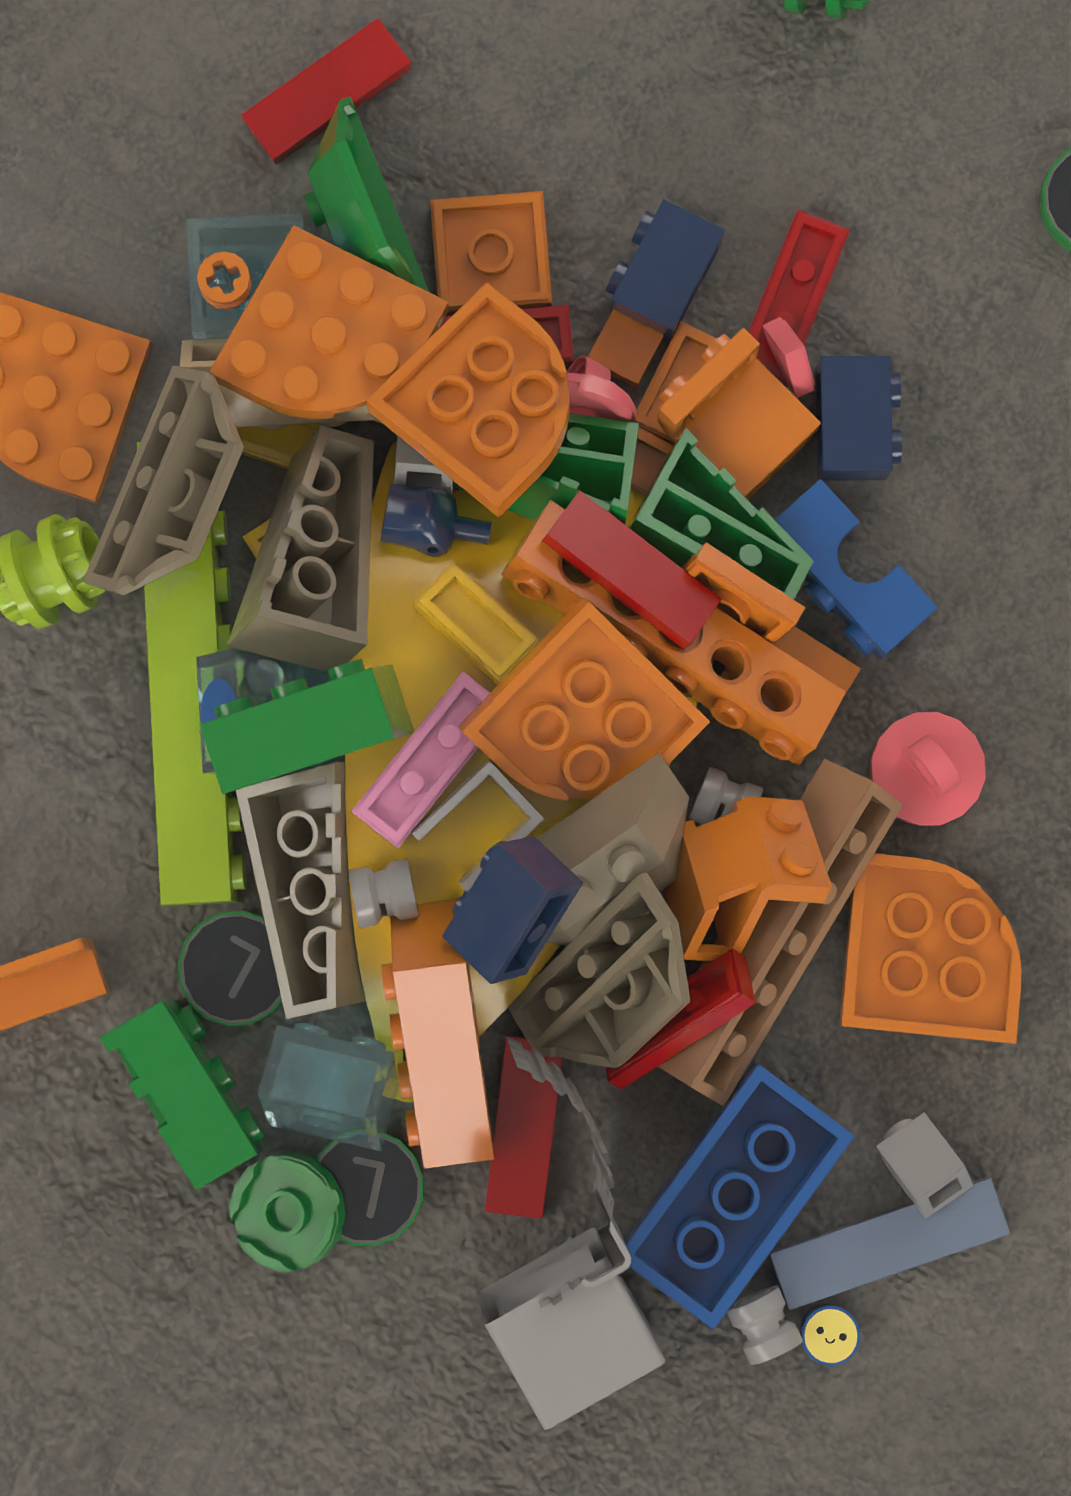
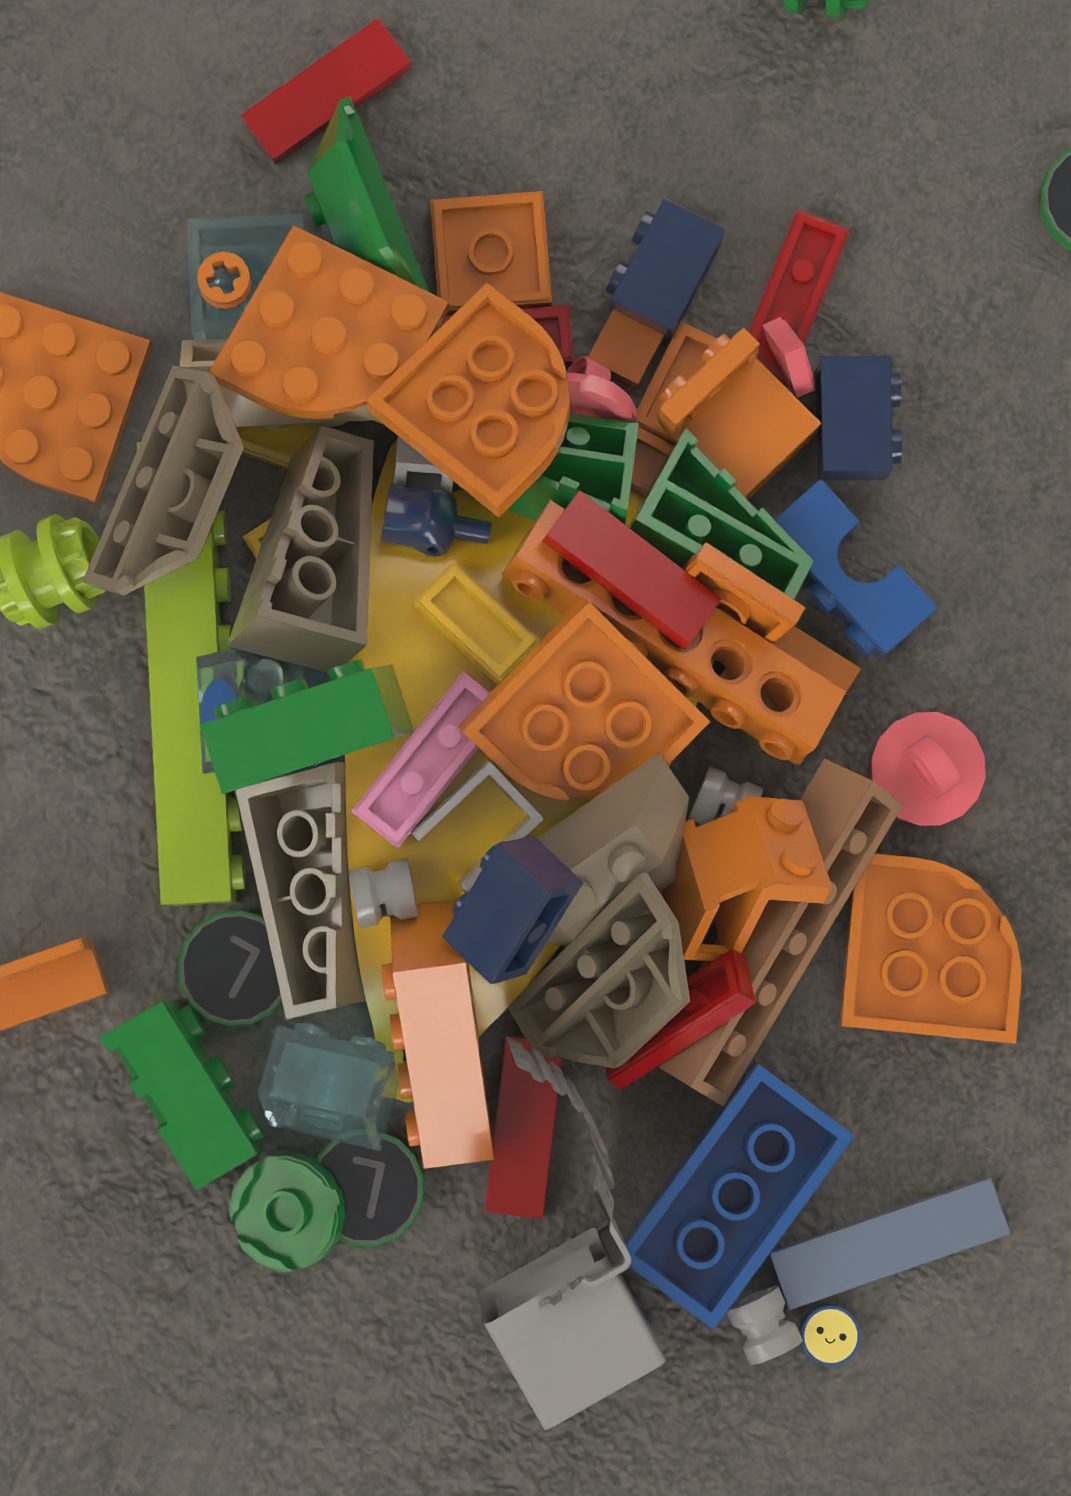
light grey brick [876,1112,973,1219] -> none

